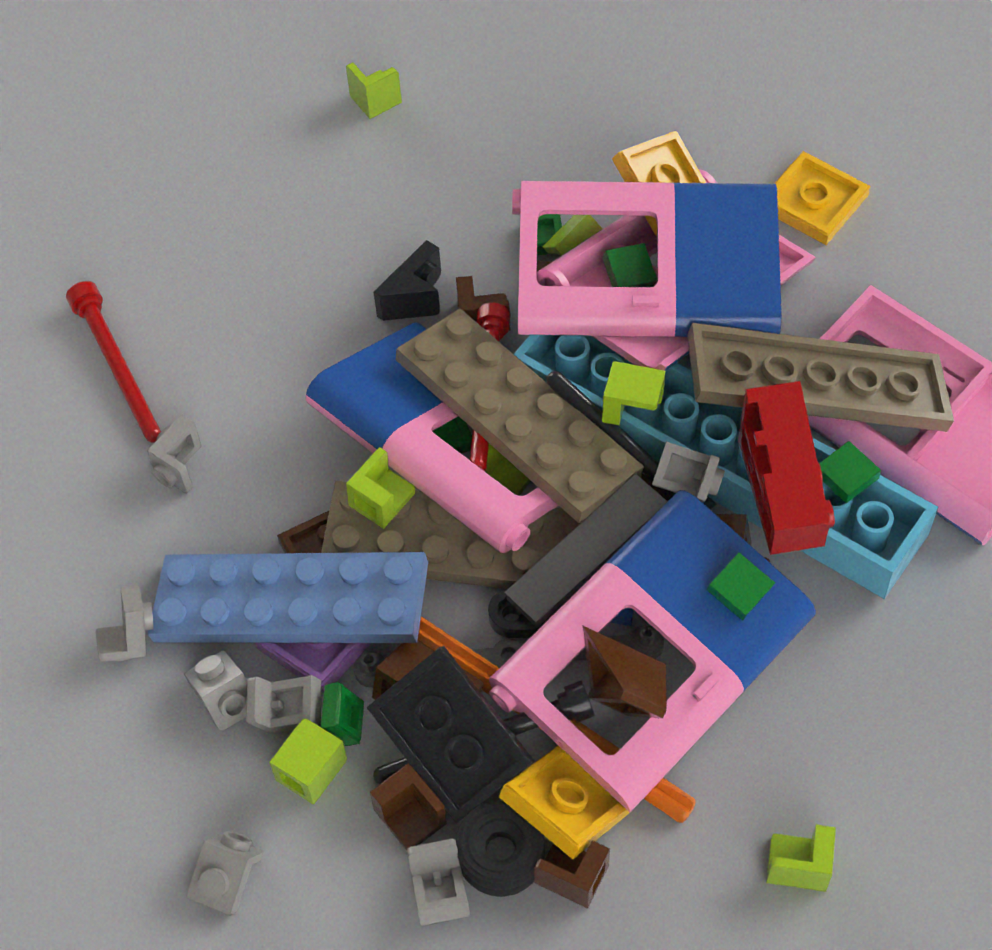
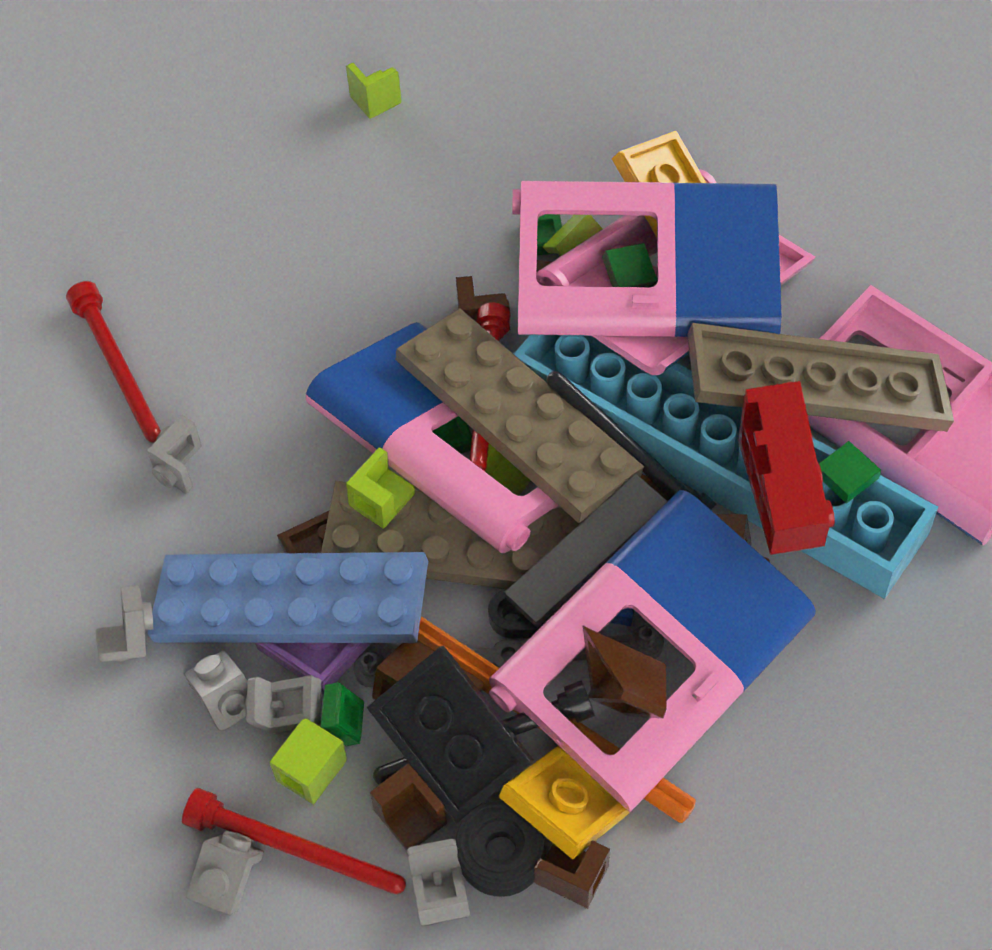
black slope [373,240,441,321] -> none
lime panel [602,361,666,425] -> none
light grey bracket [652,441,725,502] -> none
green tile [706,552,775,621] -> none
lime panel [766,824,836,892] -> none
yellow tile [774,151,871,245] -> none
none -> red piece [182,788,406,894]

